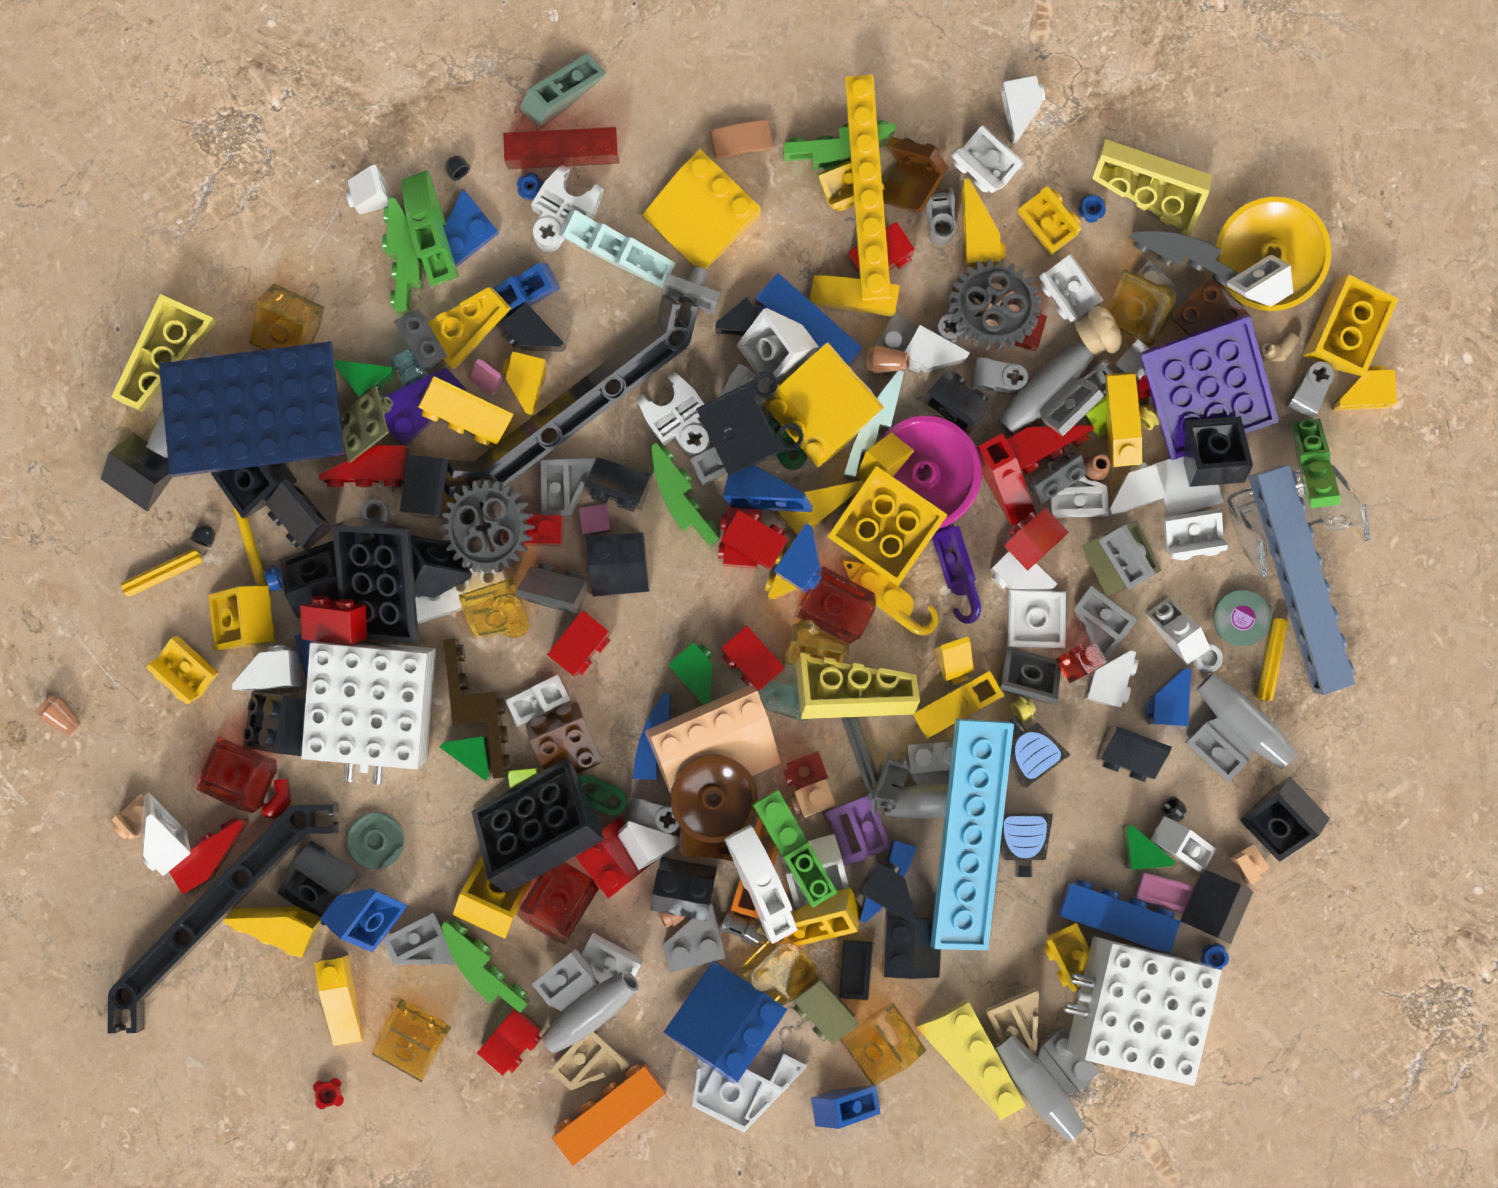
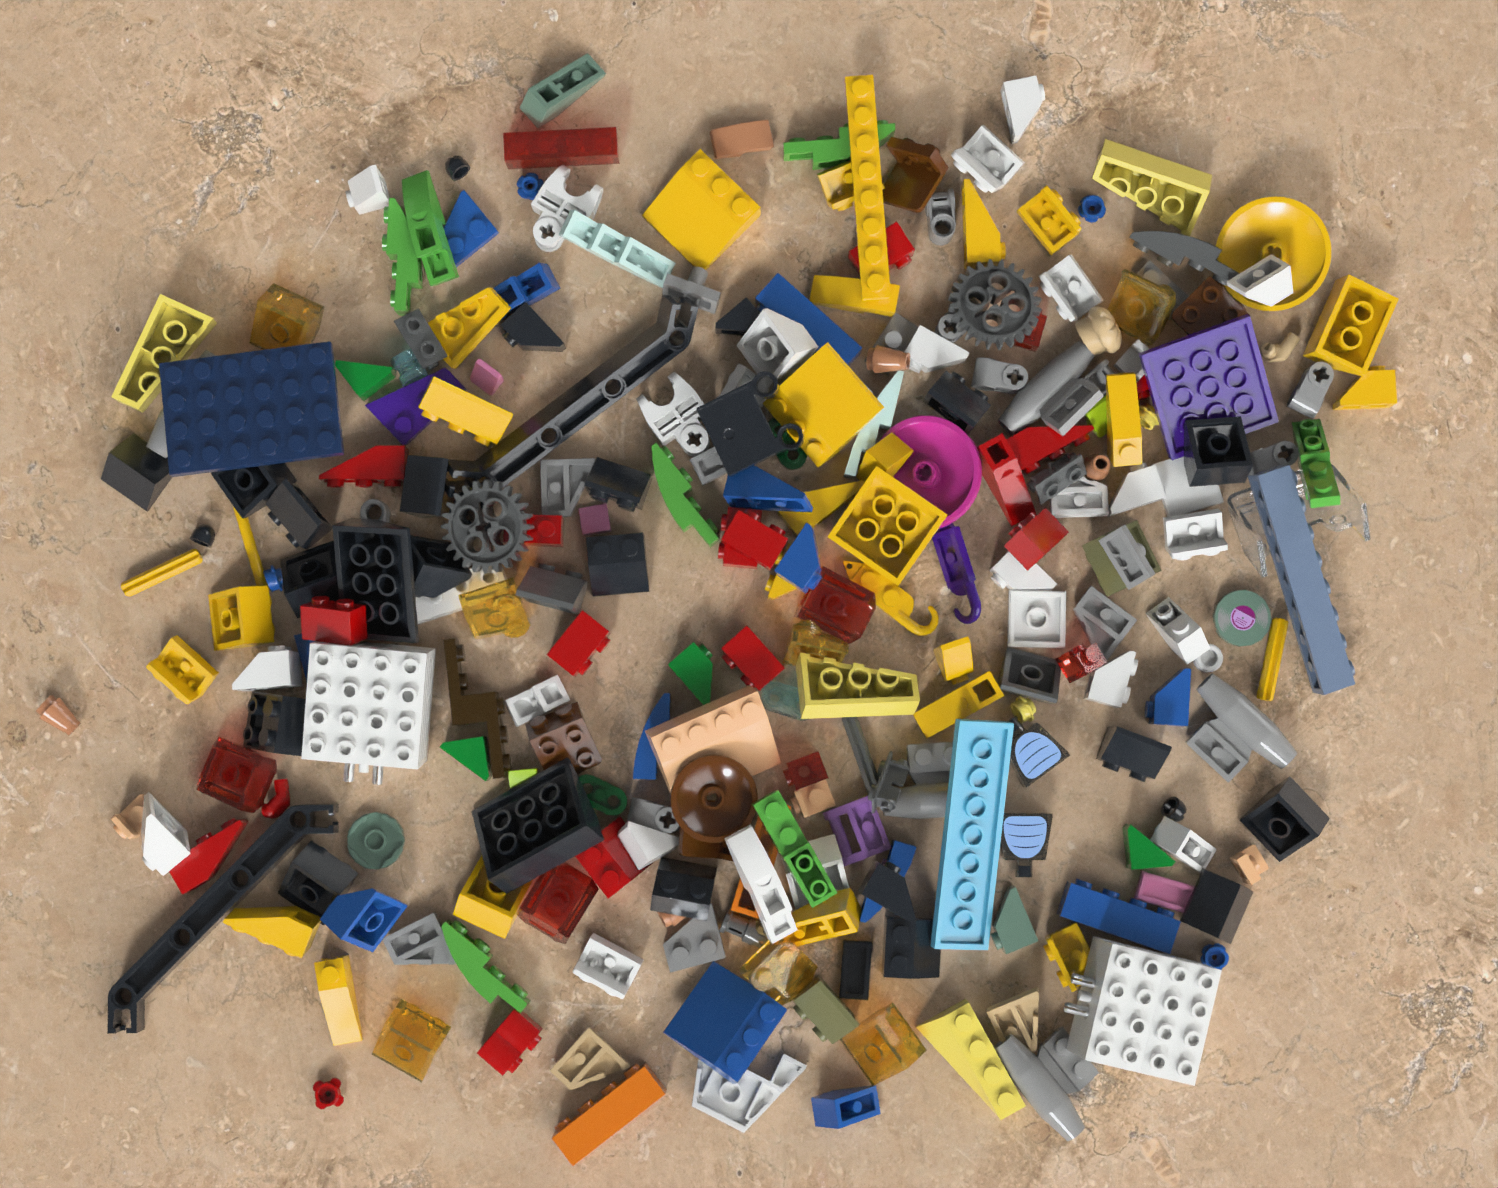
olive hinge [340,386,393,463] -> none
yellow slope [503,351,548,418] -> none
light grey plate [532,949,639,1053] -> none
none -> sand green slope [990,885,1038,954]
none -> light grey piece [1248,441,1299,476]

